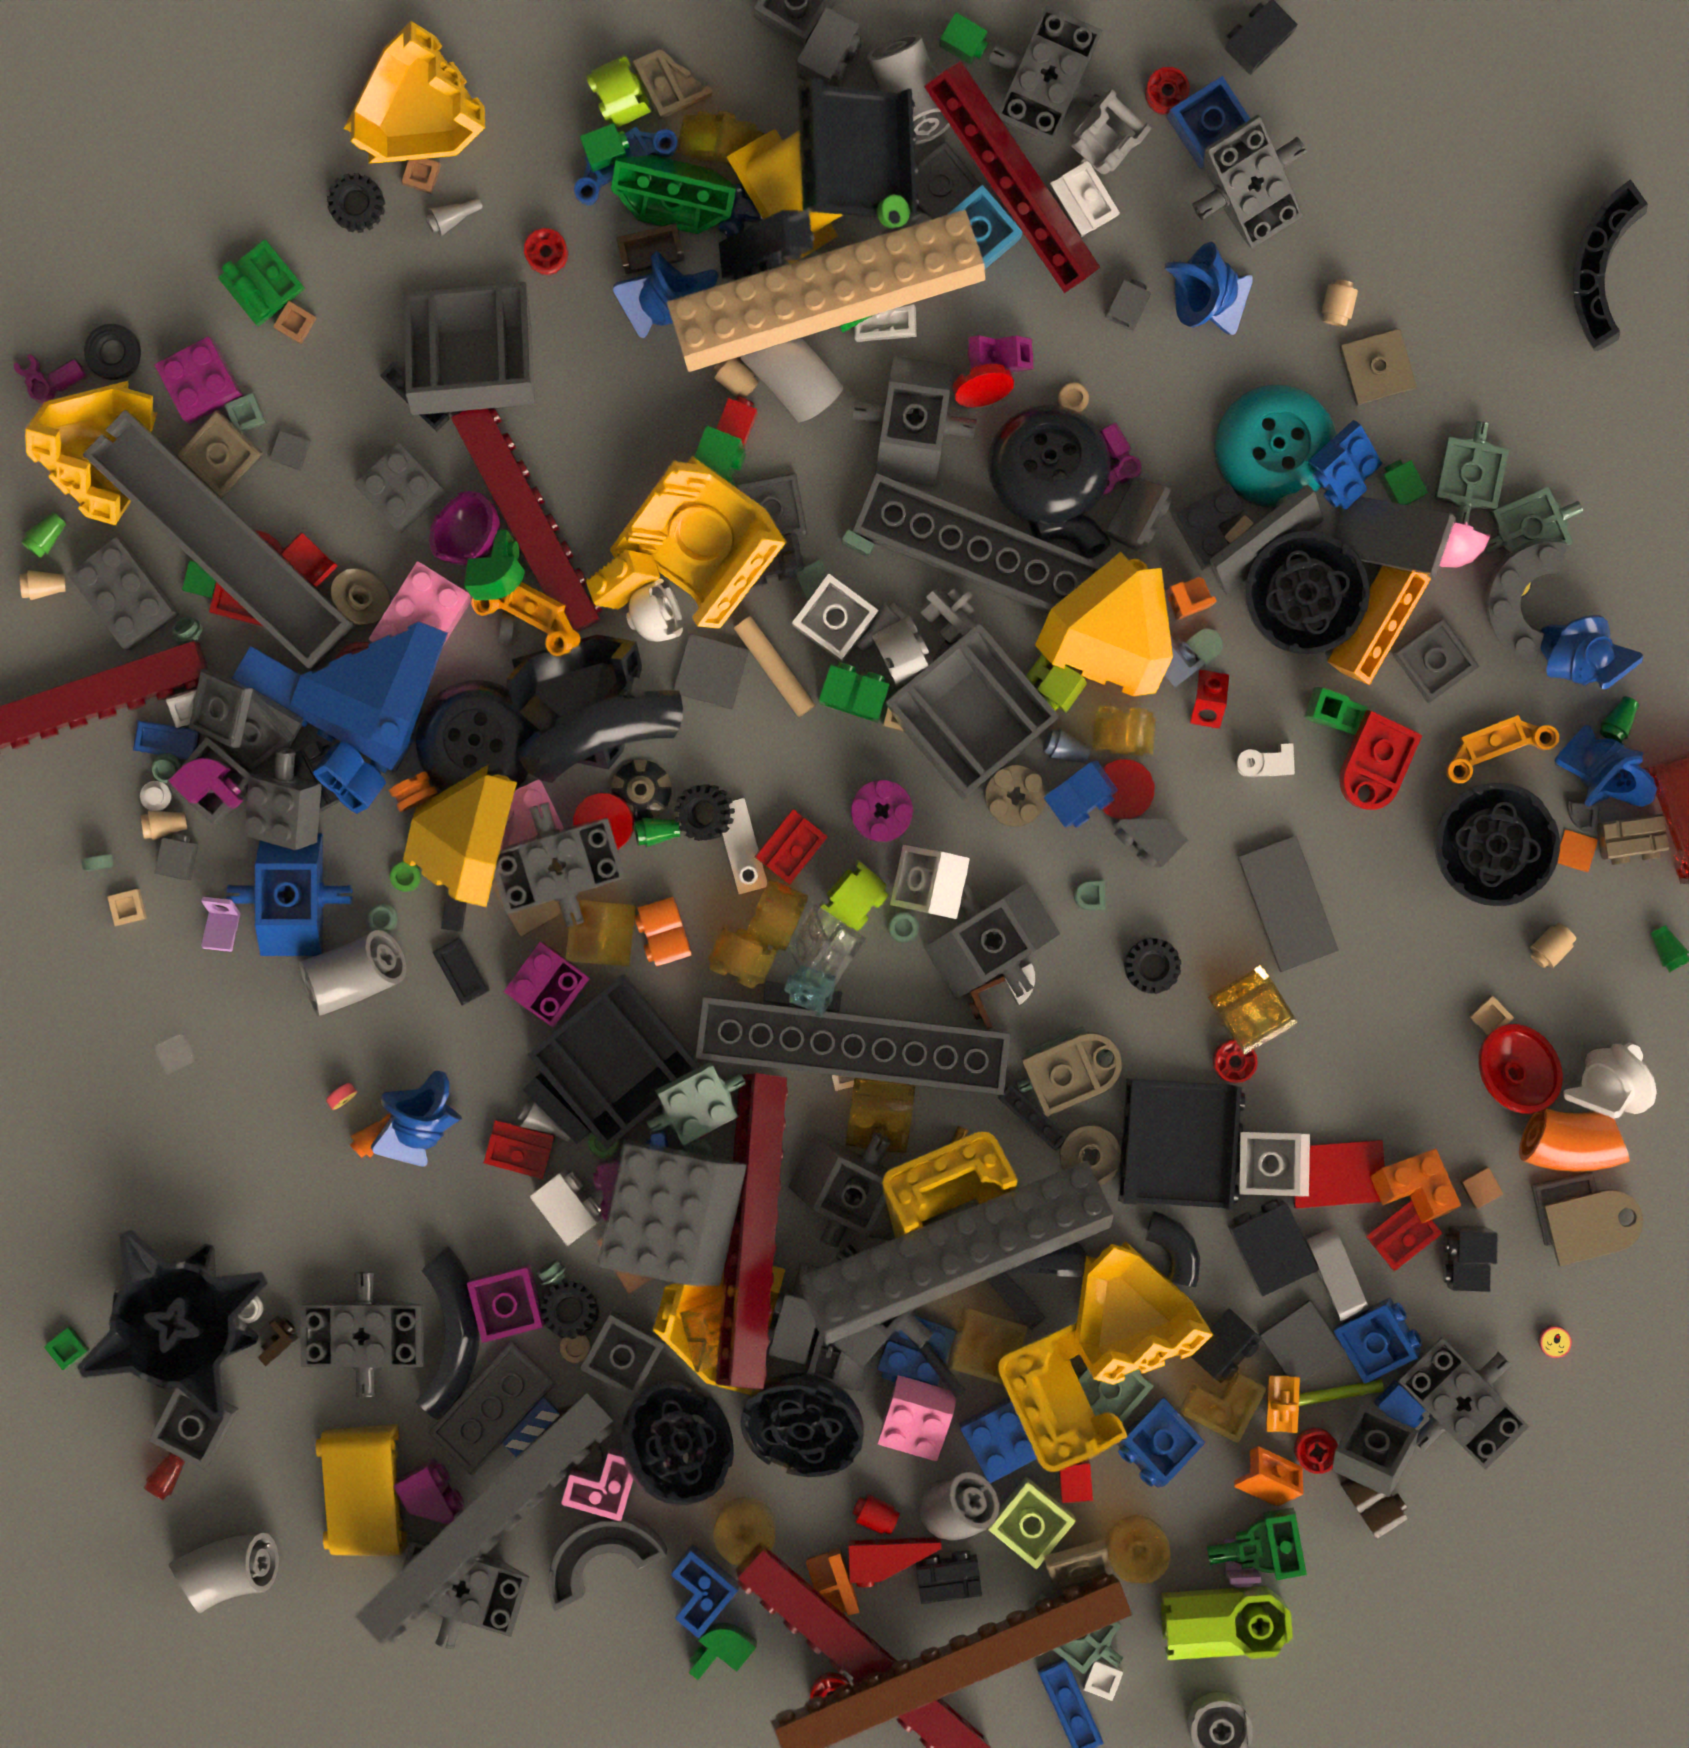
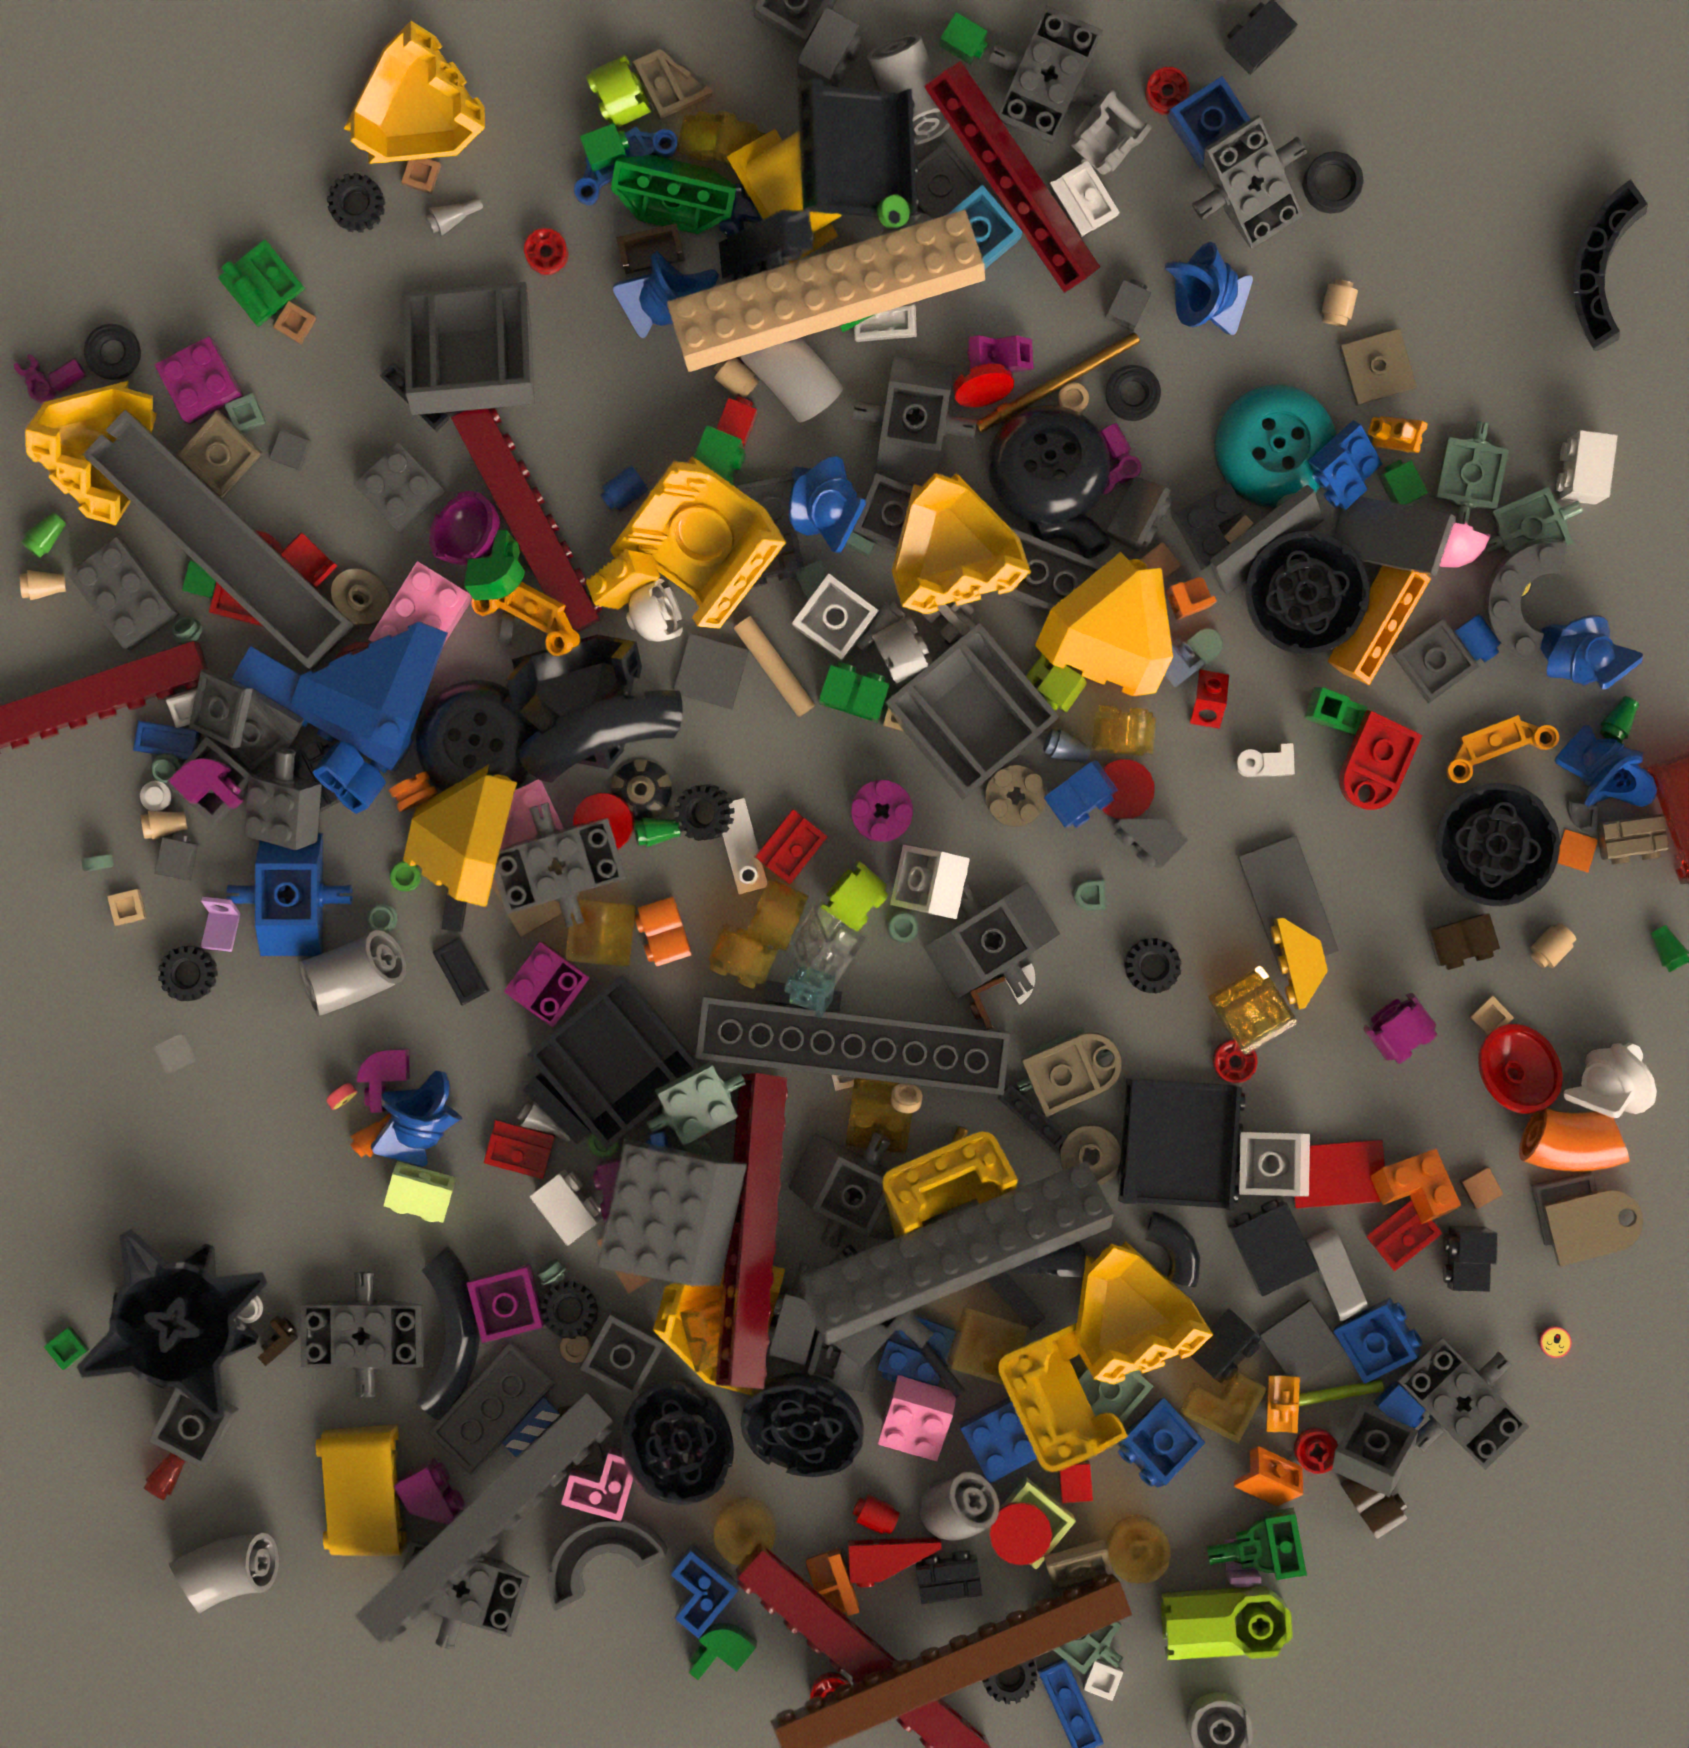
none -> black tyre [158,946,218,1001]
none -> magenta brick [357,1049,410,1113]
none -> yellowish green brick [384,1161,456,1223]
none -> blue brick [600,465,649,511]
none -> blue helmet [788,456,866,553]
none -> tan tile [890,1083,922,1113]
none -> yellow panel [892,473,1030,614]
none -> pearl gold bar [976,332,1140,433]
none -> black tyre [982,1658,1038,1704]
none -> red tile [990,1502,1052,1565]
none -> black tyre [1105,365,1161,421]
none -> medium nougat tile [1140,542,1182,580]
none -> yellow slope [1270,918,1328,1010]
none -> black tyre [1303,151,1364,214]
none -> magenta brick [1363,993,1438,1064]
none -> light orange hips [1368,416,1428,453]
none -> dark brown brick [1427,913,1500,970]
none -> blue brick [1454,613,1501,663]
none -> white brick [1556,430,1618,505]

